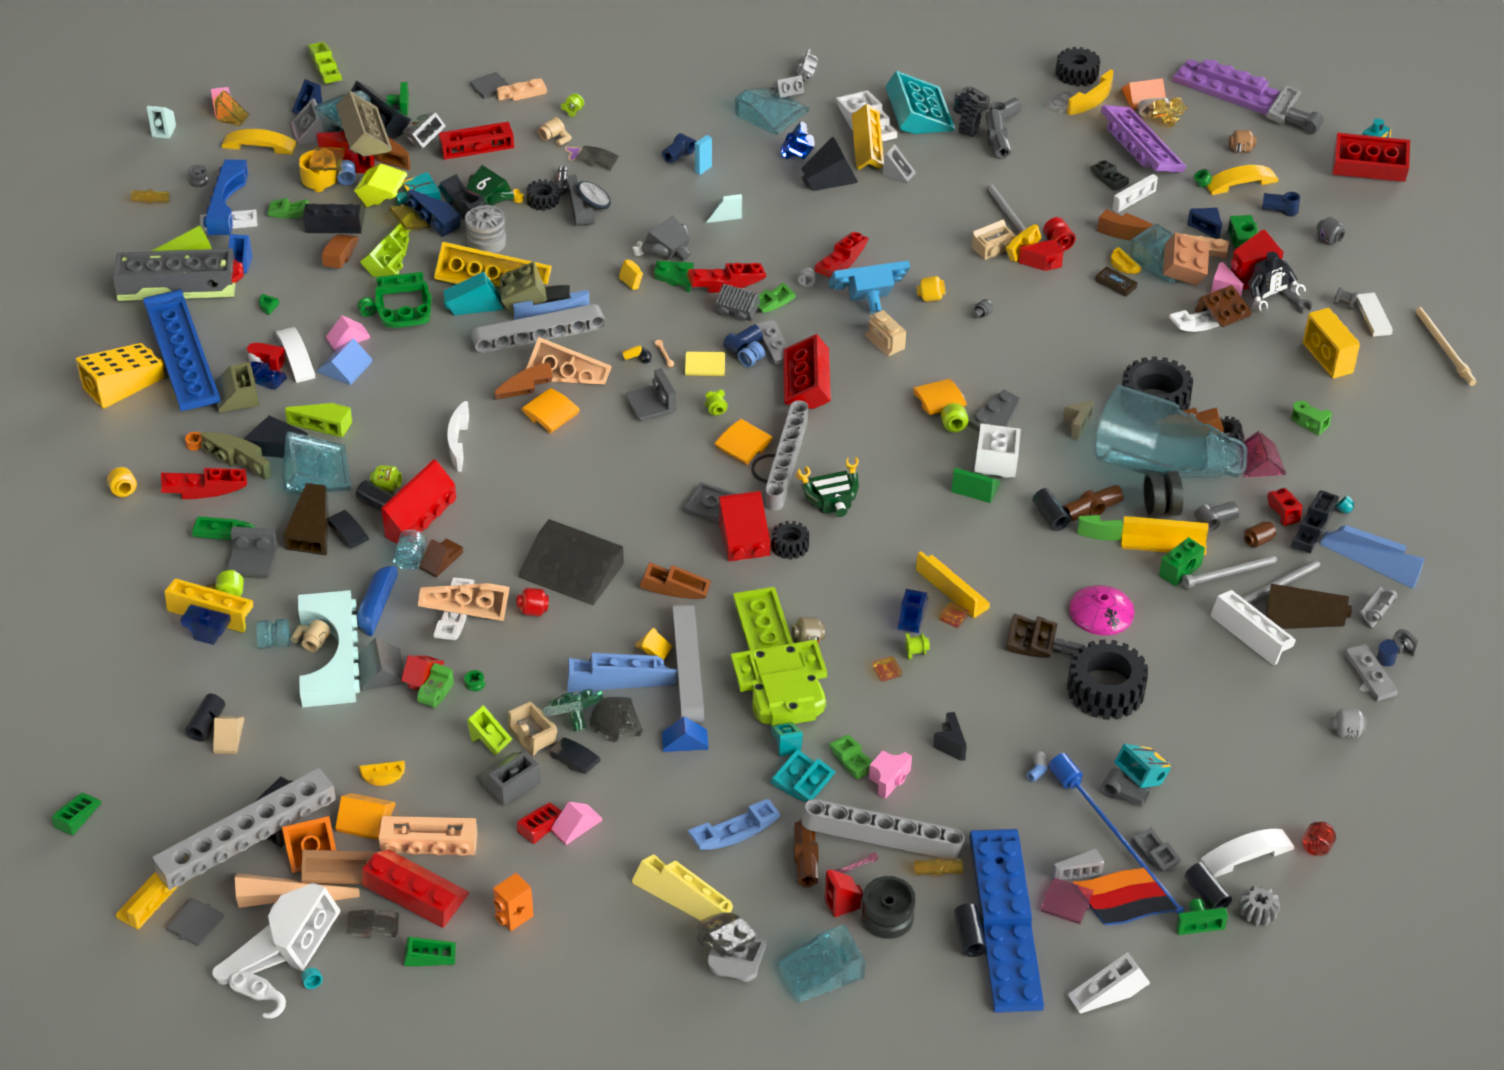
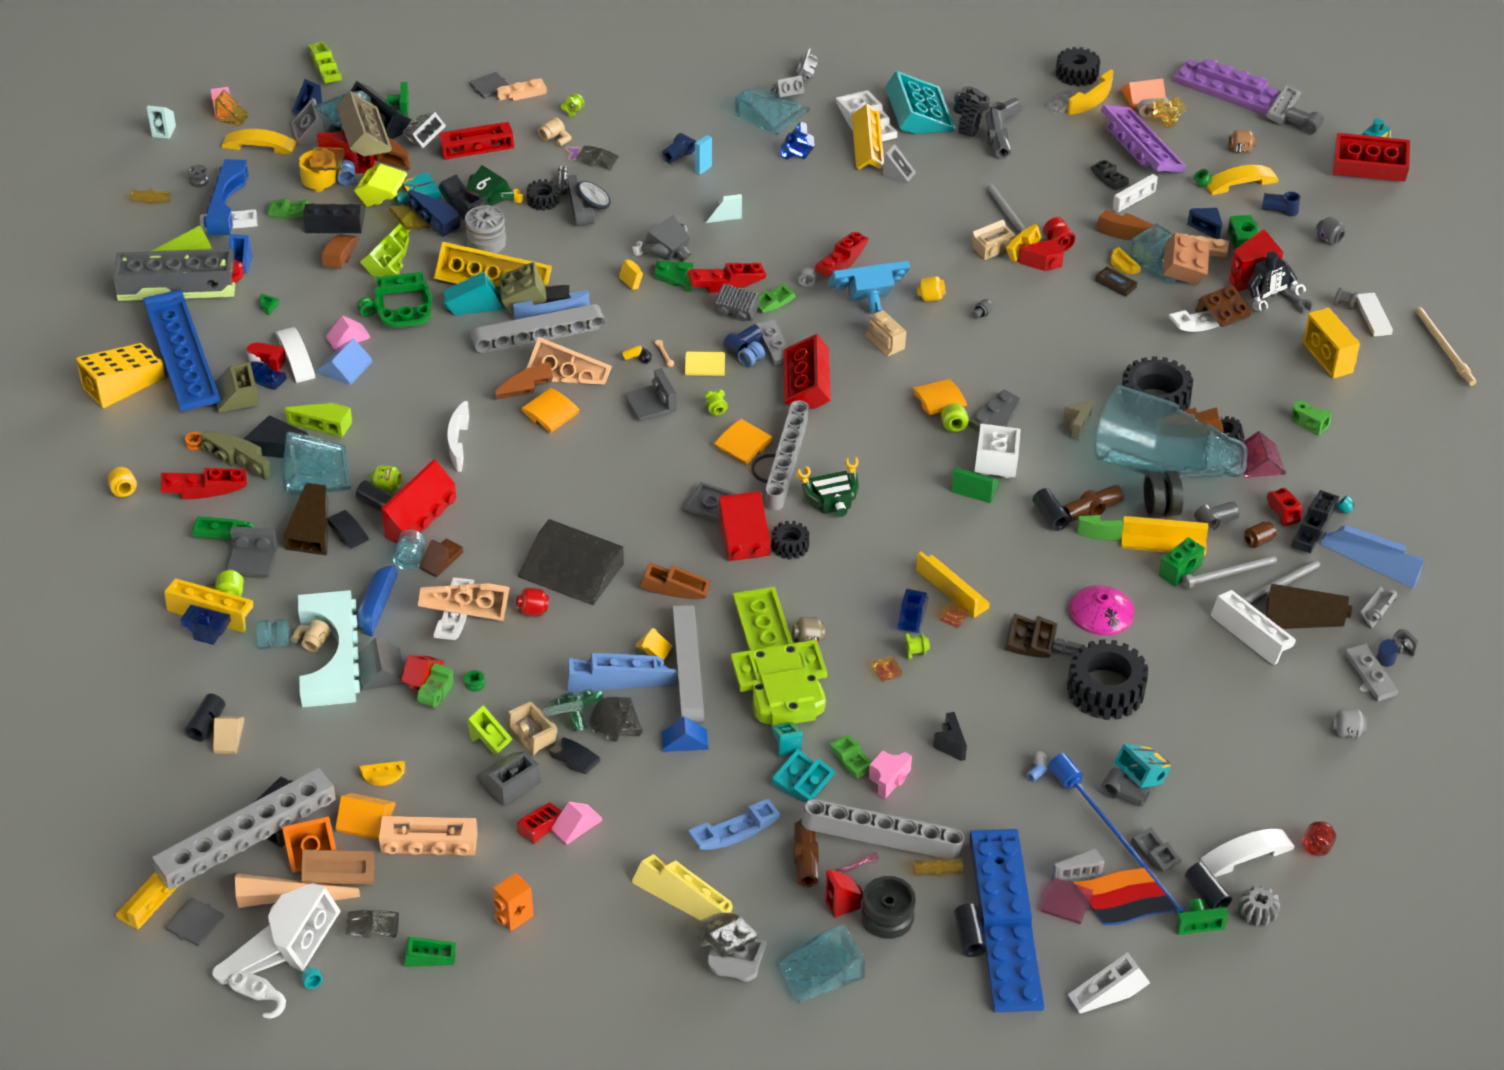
green slope [51,792,101,836] -> none
red slope [362,849,469,928] -> none
black slope [801,137,858,191] -> none
bright pink slope [1211,262,1243,296] -> none

